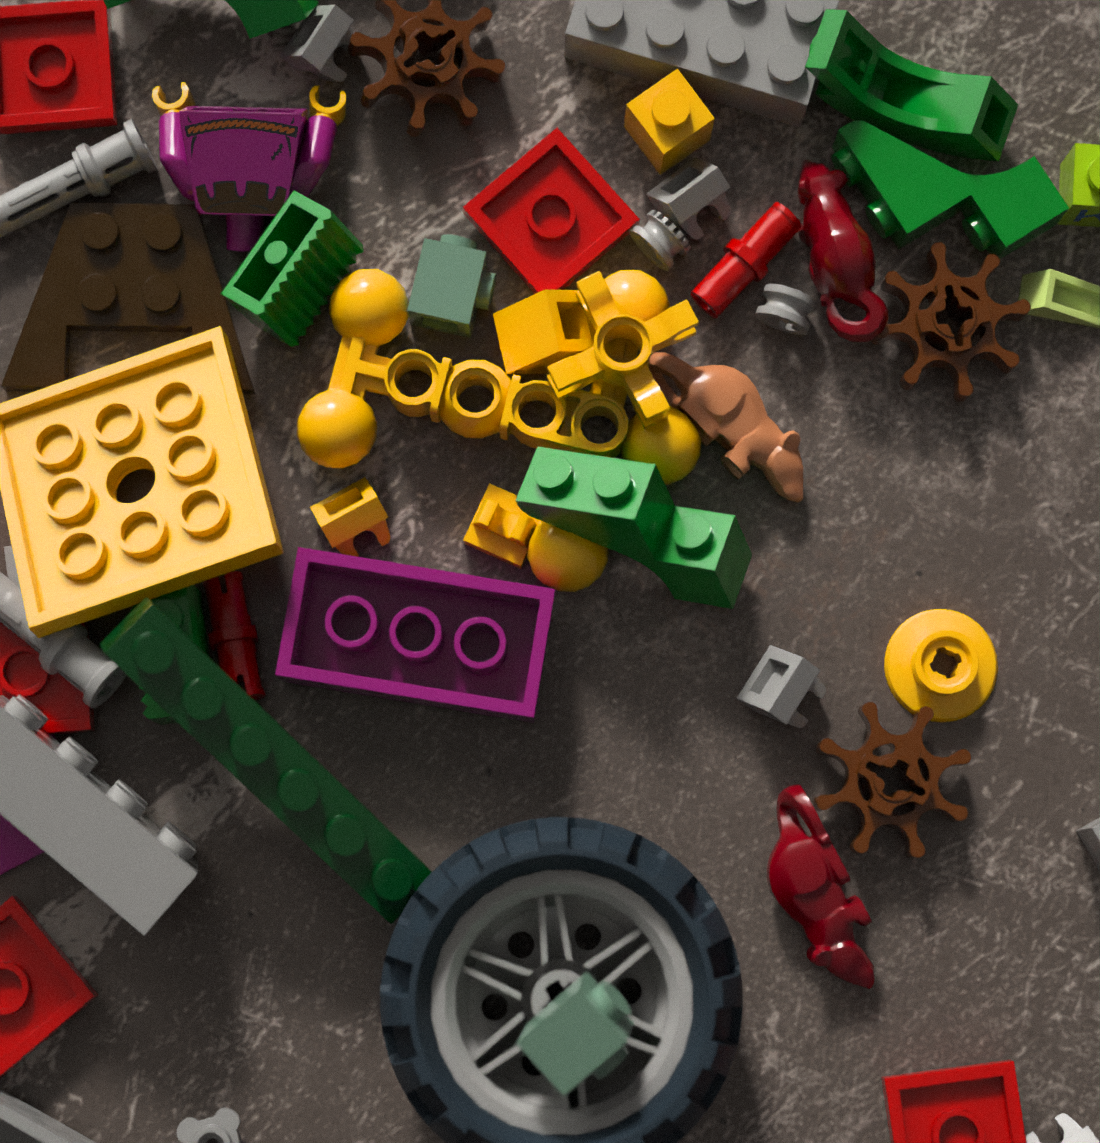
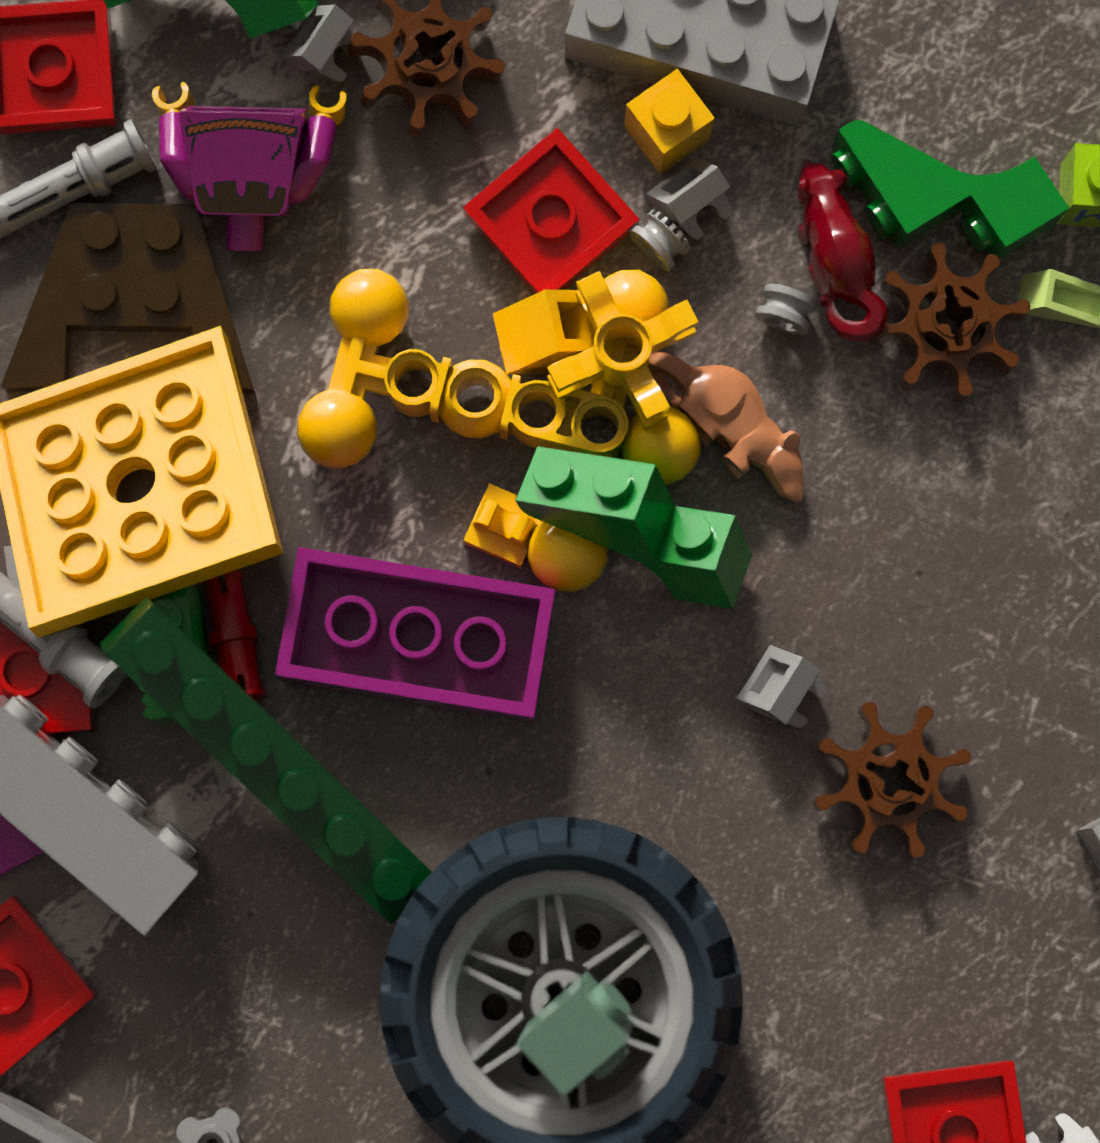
green brick [220,190,364,347] -> none
yellow tile [310,477,390,557] -> none
sand green brick [407,234,496,338] -> none
red pin [690,202,802,319] -> none
dark red animal [767,784,875,989] -> none
green arch [805,9,1019,162] -> none
yellow piece [884,609,998,722] -> none

